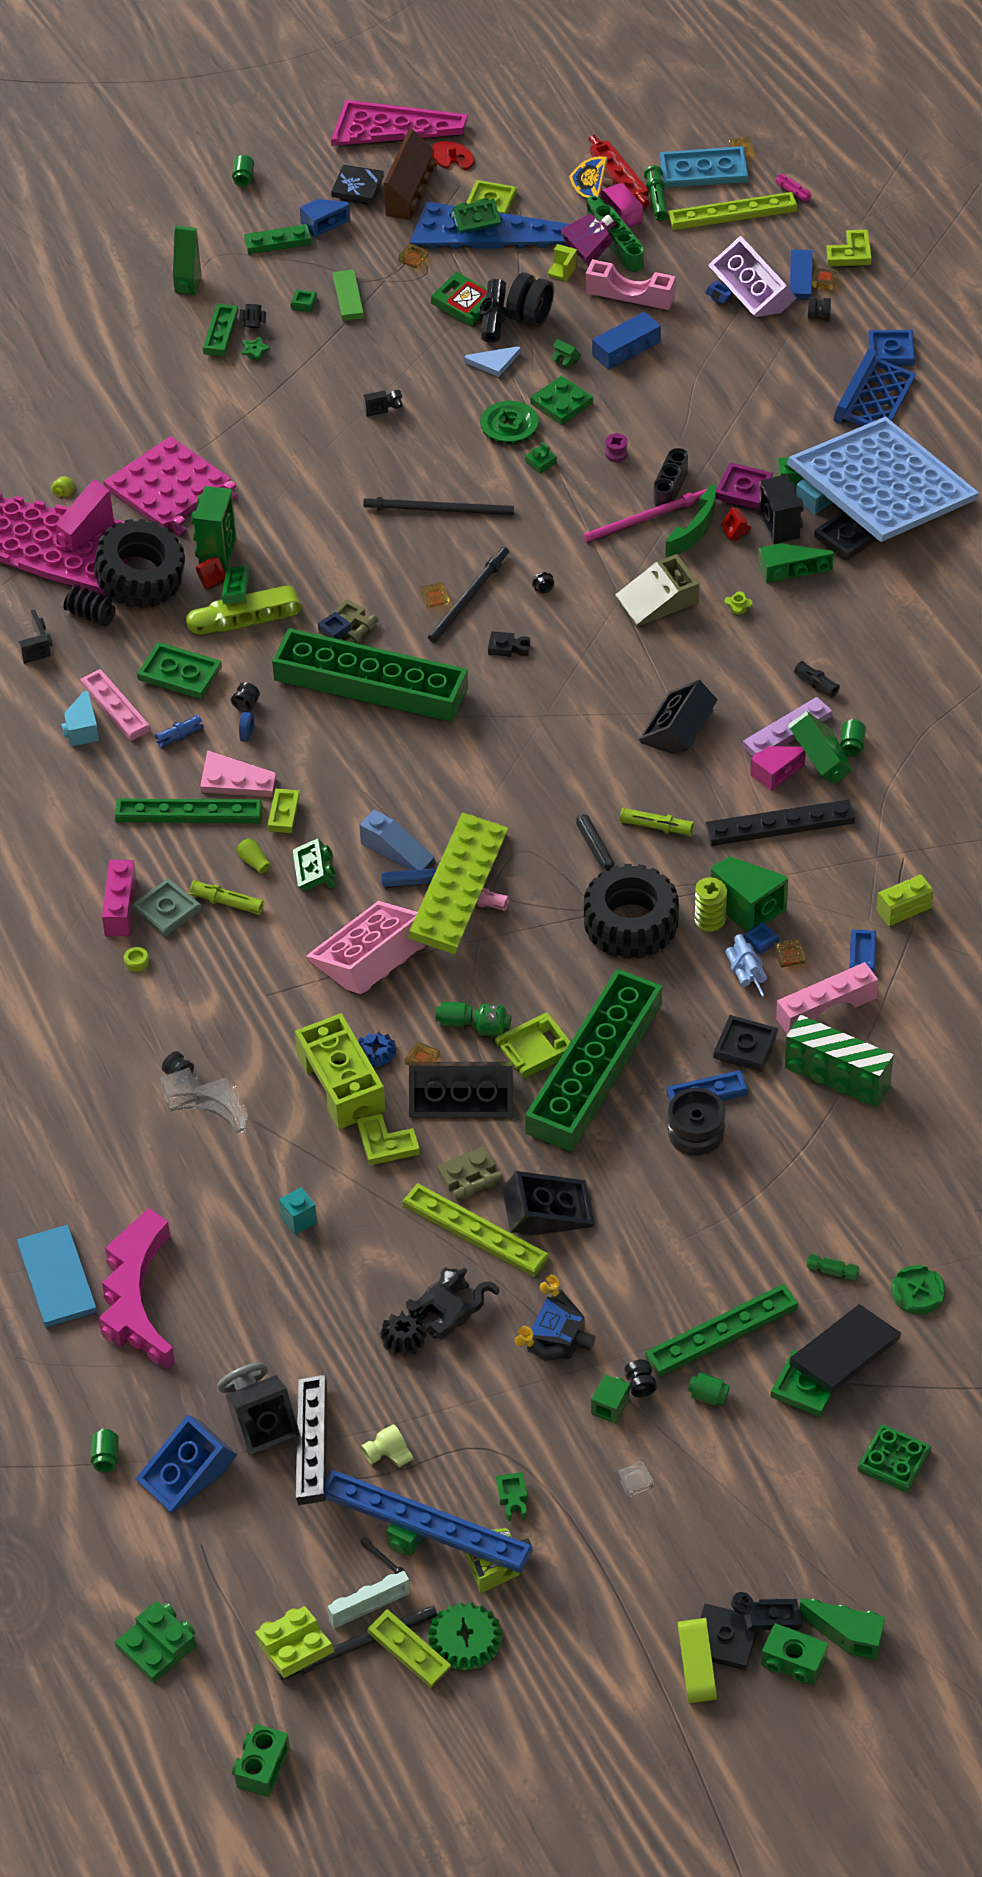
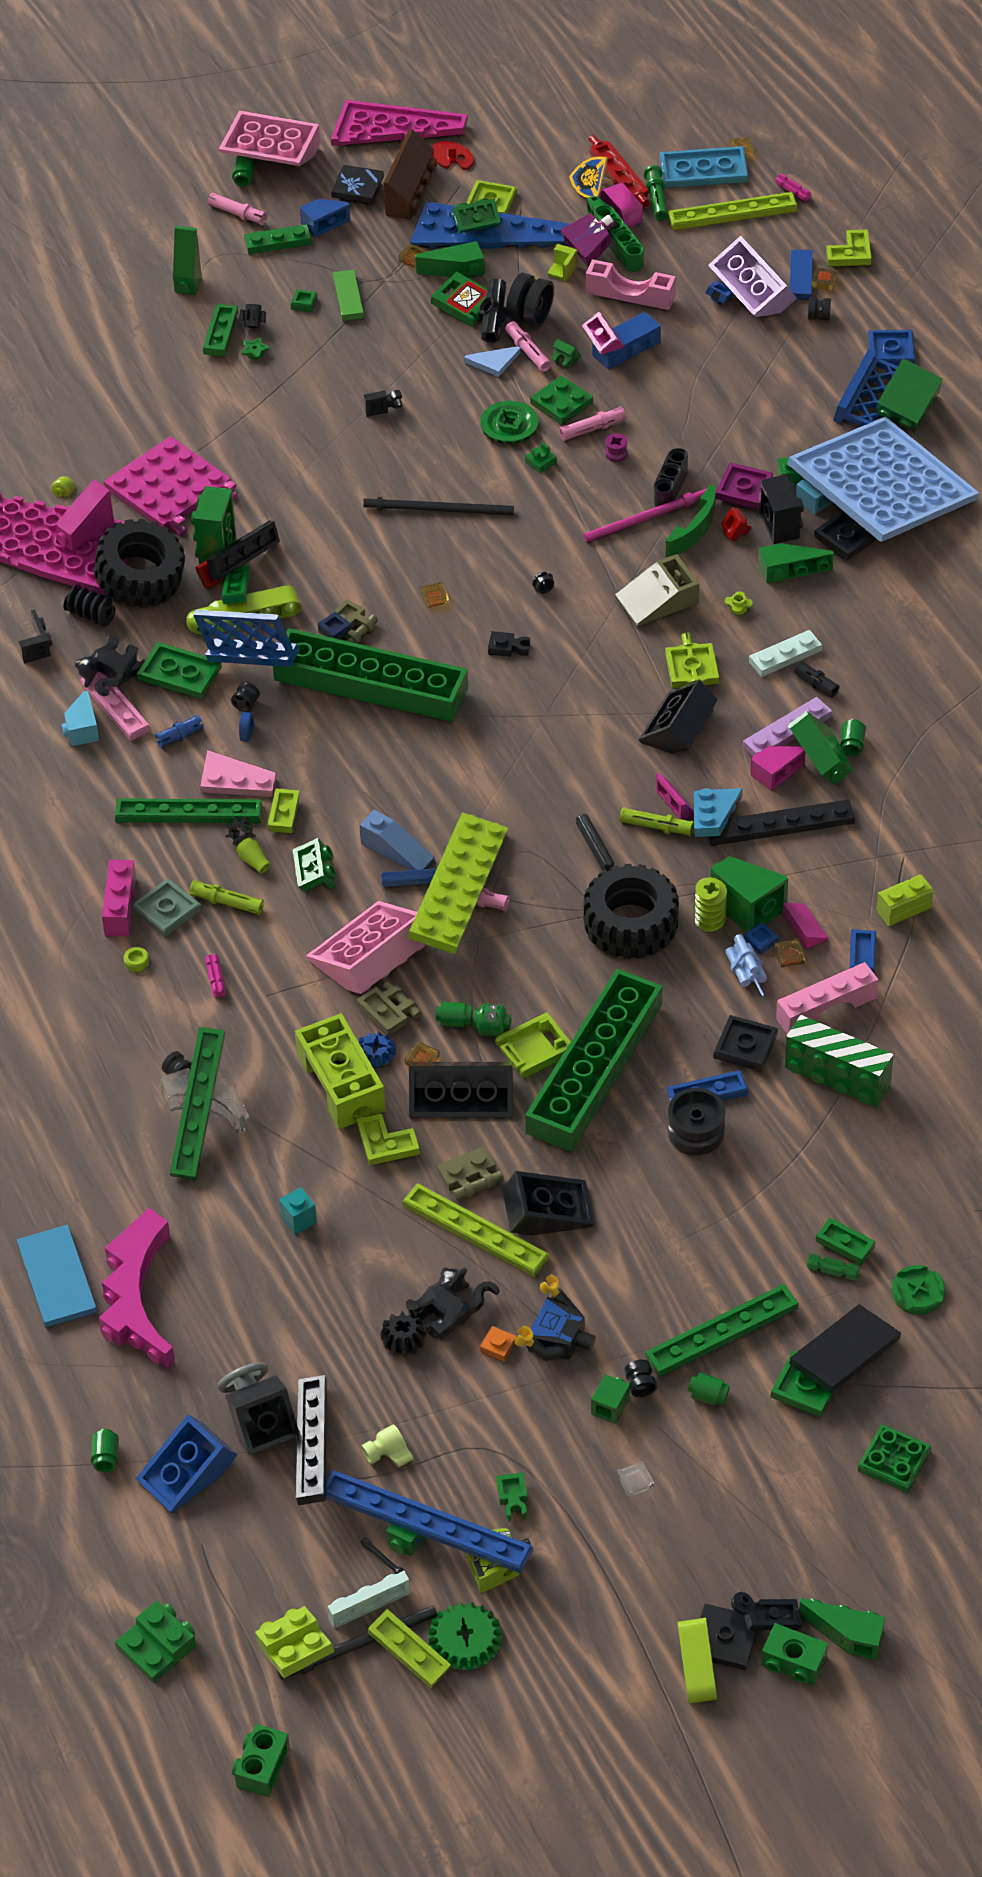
black bar [428,547,509,643] -> none
none -> black animal [75,635,145,696]
none -> green plate [170,1027,226,1180]
none -> blue fence [193,610,300,667]
none -> dark pink axle [205,954,226,998]
none -> black tile [206,520,280,581]
none -> bright pink pin [208,192,268,225]
none -> bright pink slope [219,111,320,166]
none -> black gear [225,816,256,845]
none -> olive plate [356,981,422,1035]
none -> green slope [415,241,485,278]
none -> orange plate [480,1326,516,1362]
none -> bright pink pin [505,321,552,372]
none -> bright pink pin [559,406,626,441]
none -> dark pink slope [582,312,624,354]
none -> dark pink slope [656,773,694,820]
none -> lime plate [665,632,719,689]
none -> dark azure wing [693,788,743,837]
none -> light aqua plate [749,630,822,677]
none -> dark pink slope [782,903,828,949]
none -> green plate [815,1217,876,1266]
none -> green slope [876,358,943,431]

